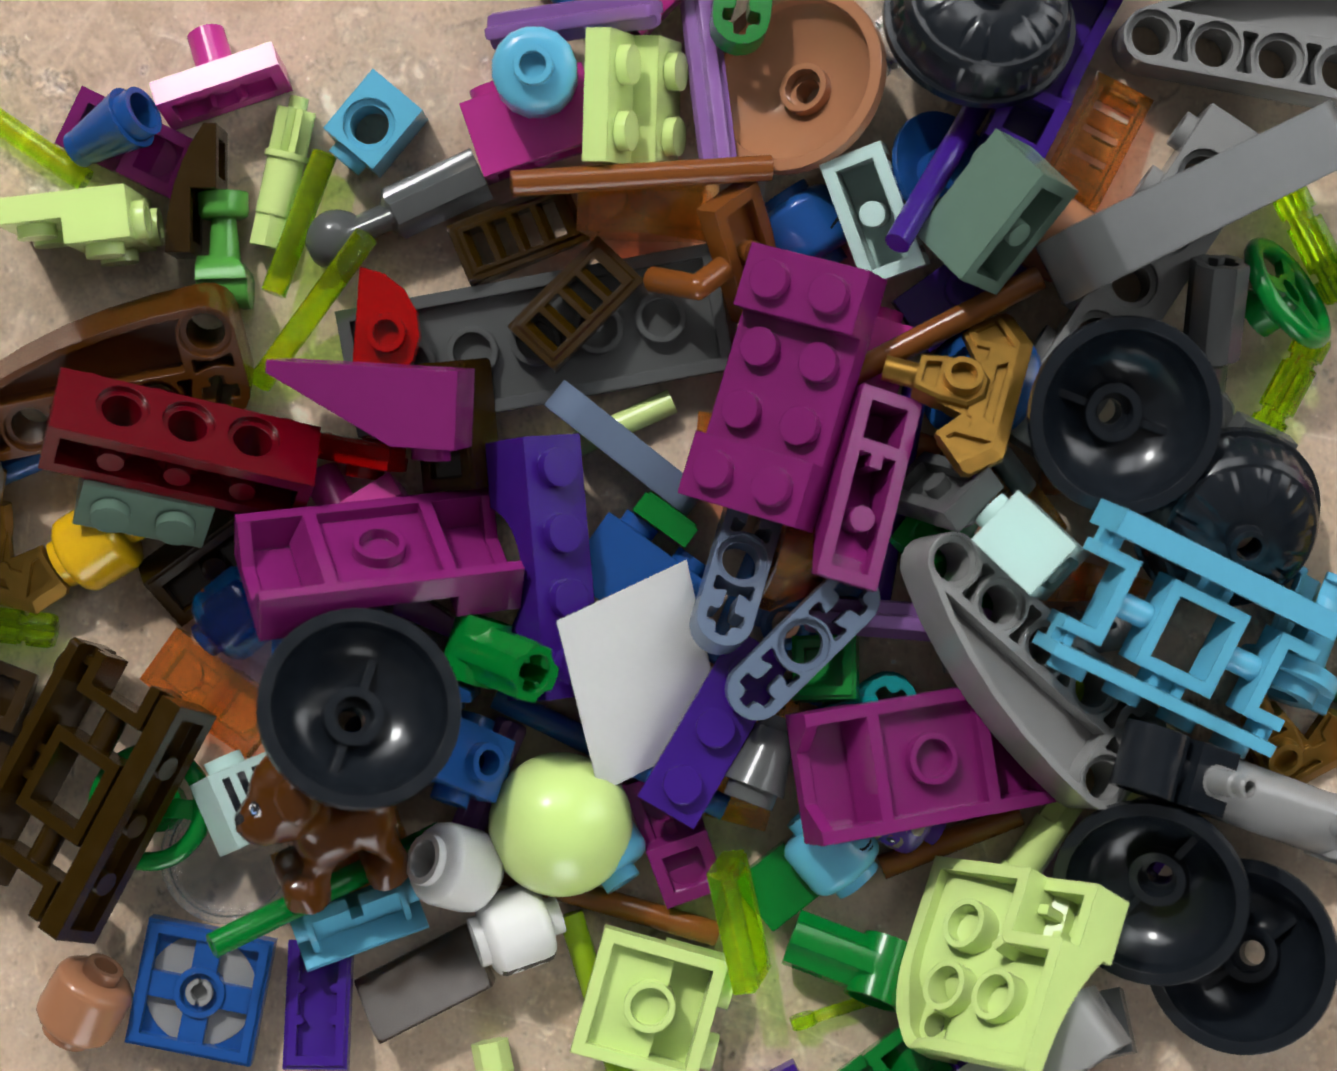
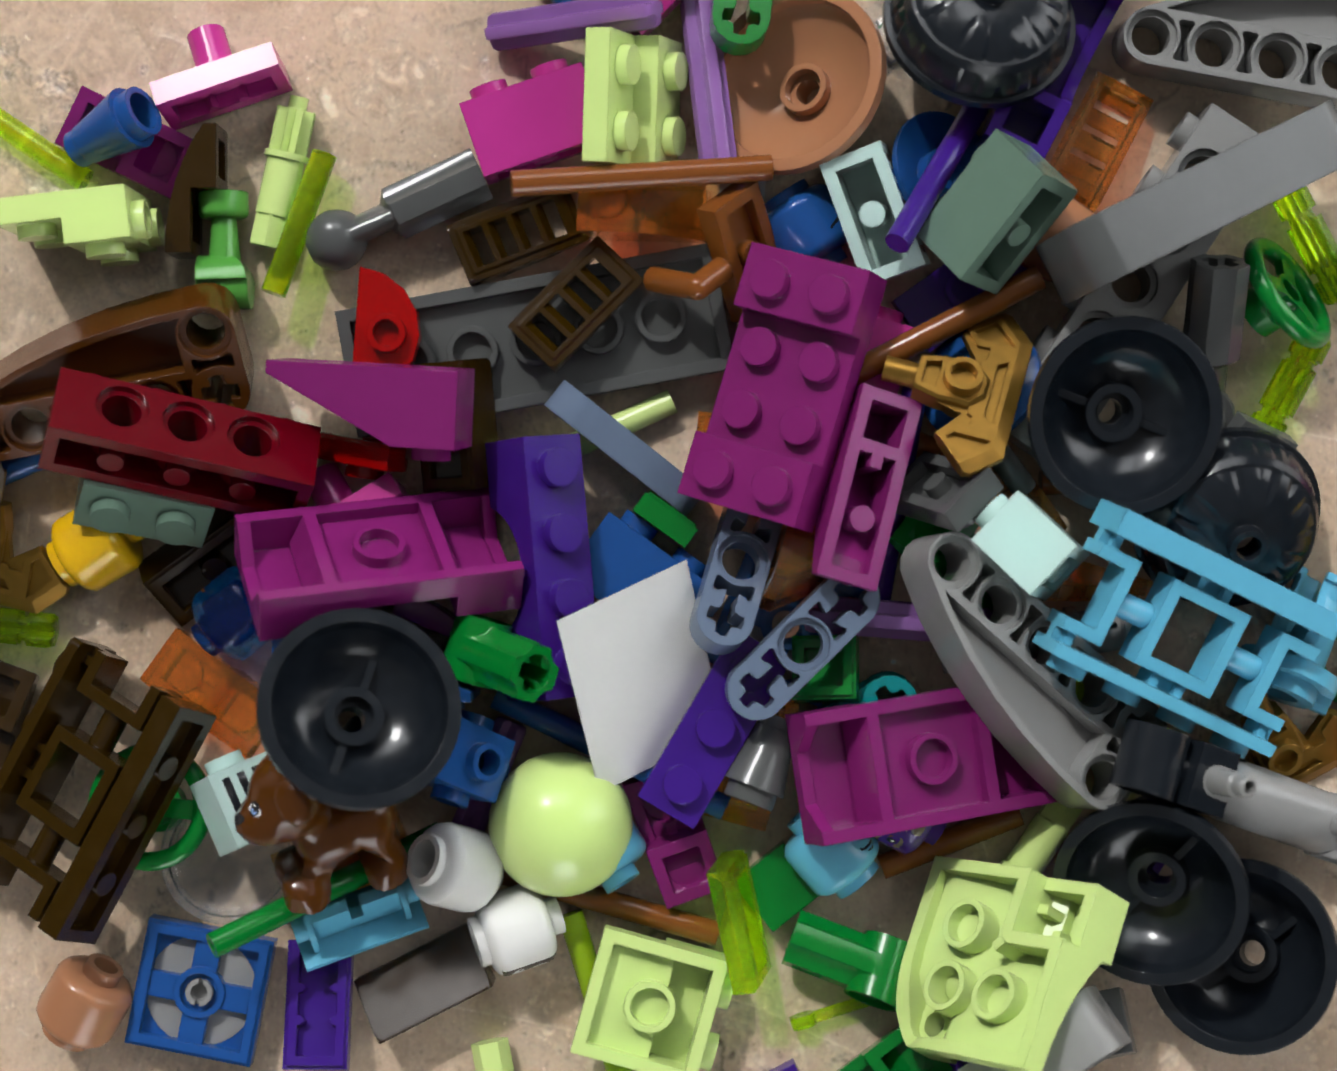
clear neon green bar [253,228,377,391] -> none
medium azure brick [323,69,428,178] -> none
medium azure head [492,26,578,118] -> none

